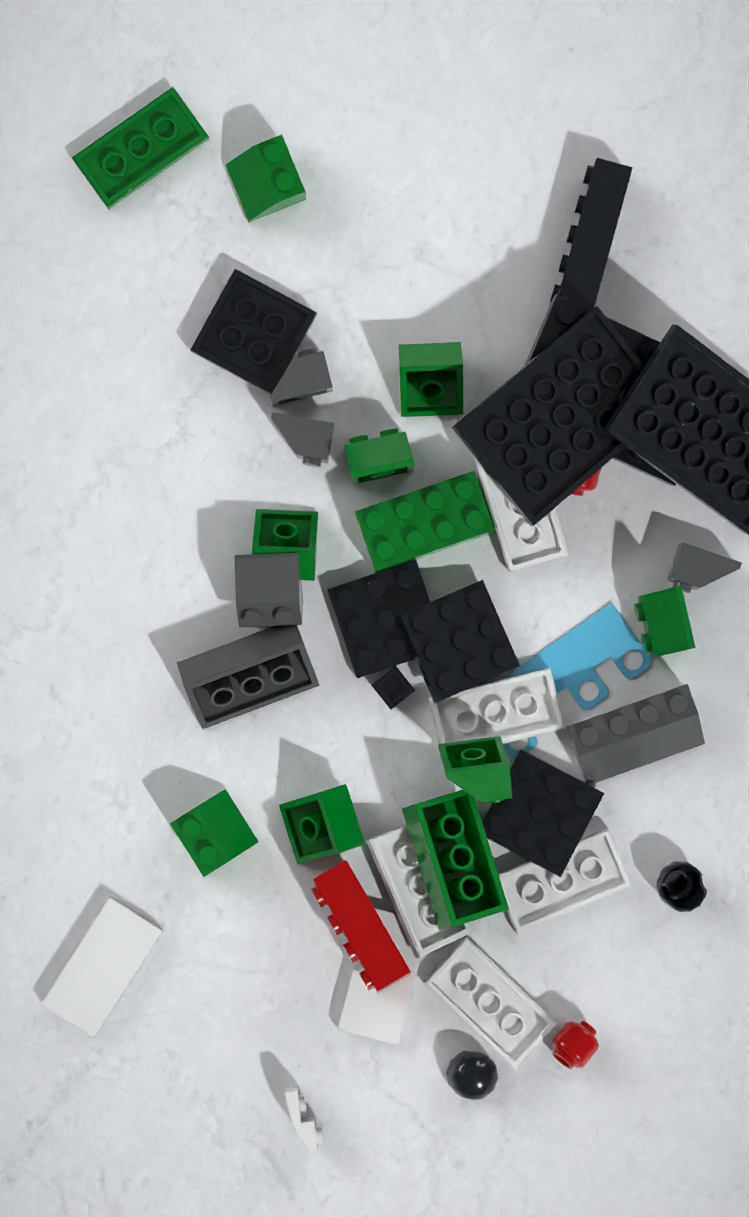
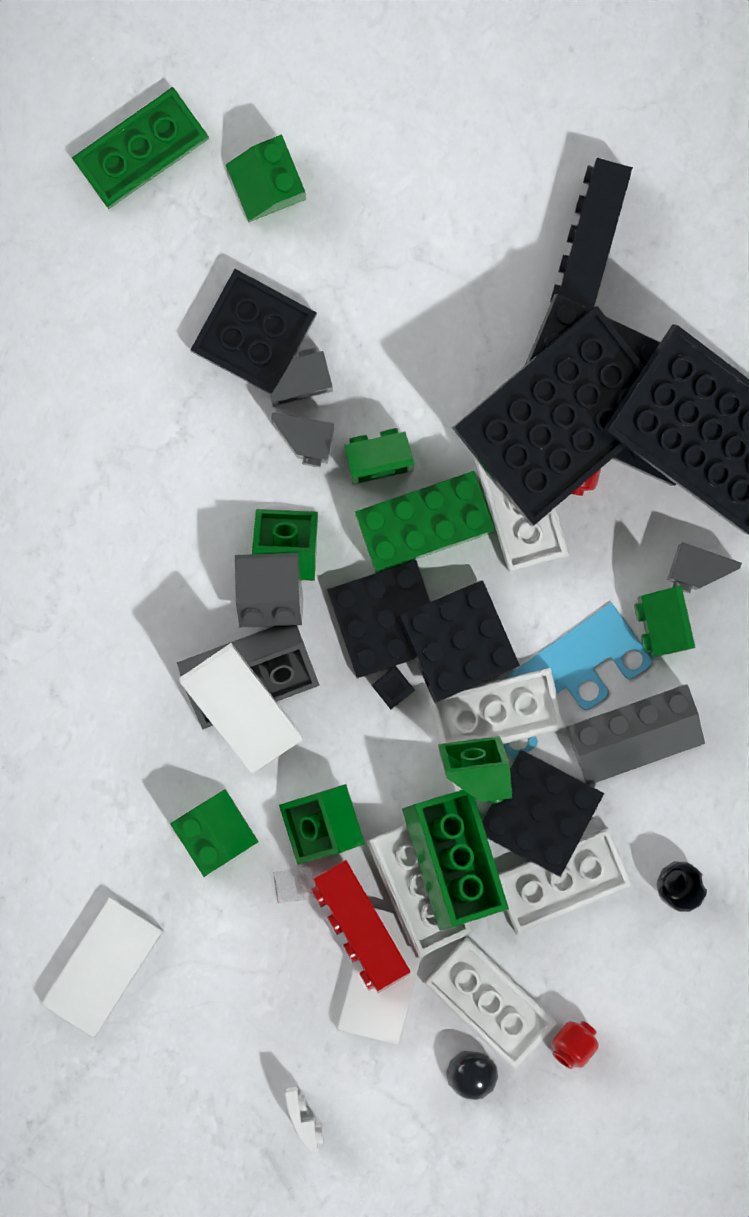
green slope [398,342,463,417] -> none
none -> white tile [179,643,303,774]
none -> clear slope [273,866,314,903]

